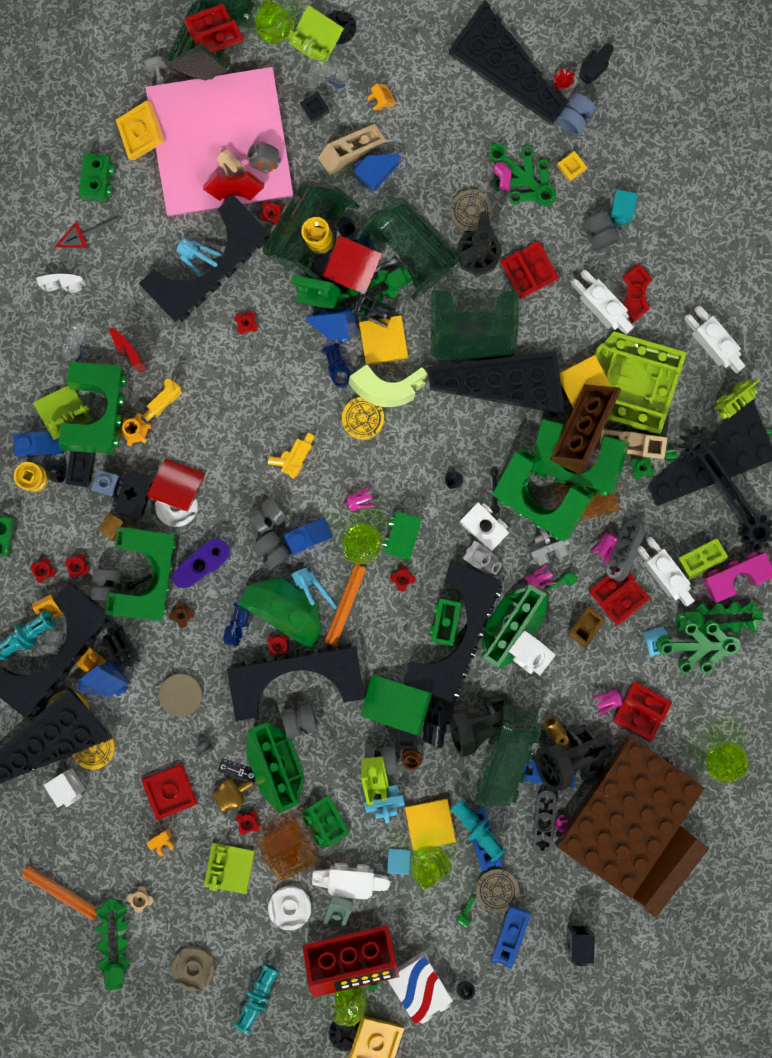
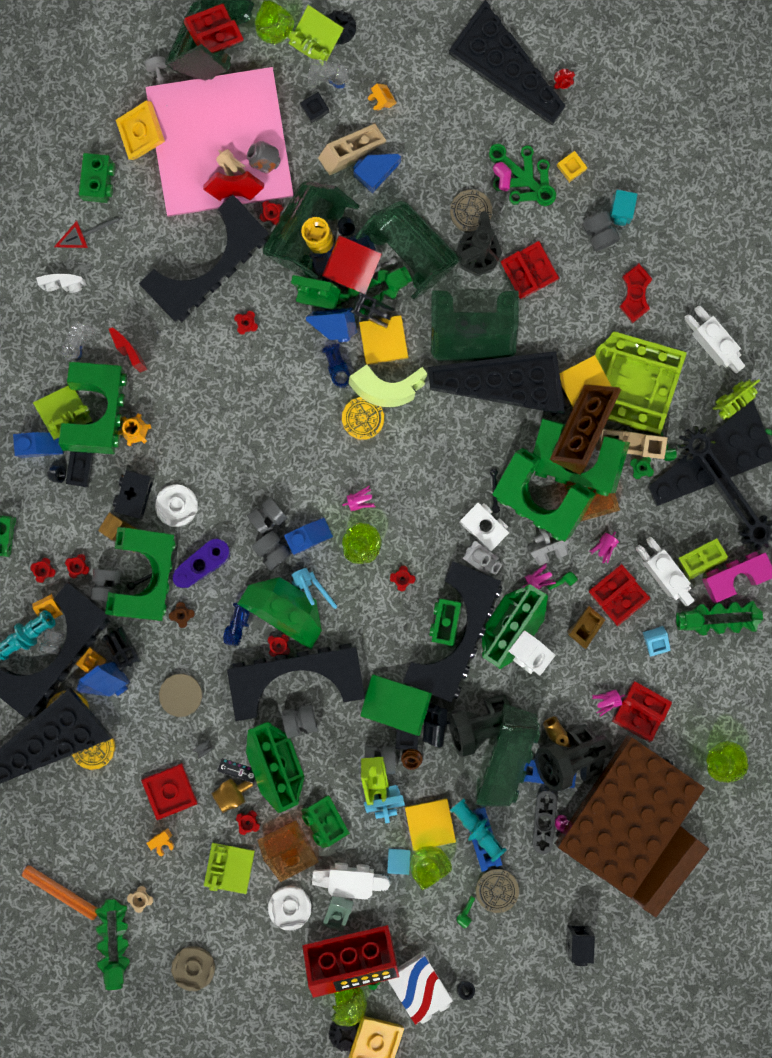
yellow wheel [14,462,49,492] -> none
white brick [44,768,86,807] -> none
sand blue brick [91,469,120,498] -> none
yellow piece [142,379,182,421] -> none
red slope [147,458,206,512] -> none
medium azure plant [177,238,223,277] -> none
teal piece [233,963,280,1035] -> none
yellow piece [268,433,315,479] -> none
orange axle [325,564,366,646] -> none
green brick [382,512,422,561] -> none
black hinge [445,471,464,489] -> none
blue plate [490,905,531,969] -> none
sand blue wheel [557,93,596,136] -> none
white hinge [571,270,634,335] -> none
black arm [579,44,614,84] -> none
dark grey beam [606,519,645,581] -> none
green plant [656,620,741,674] -> none

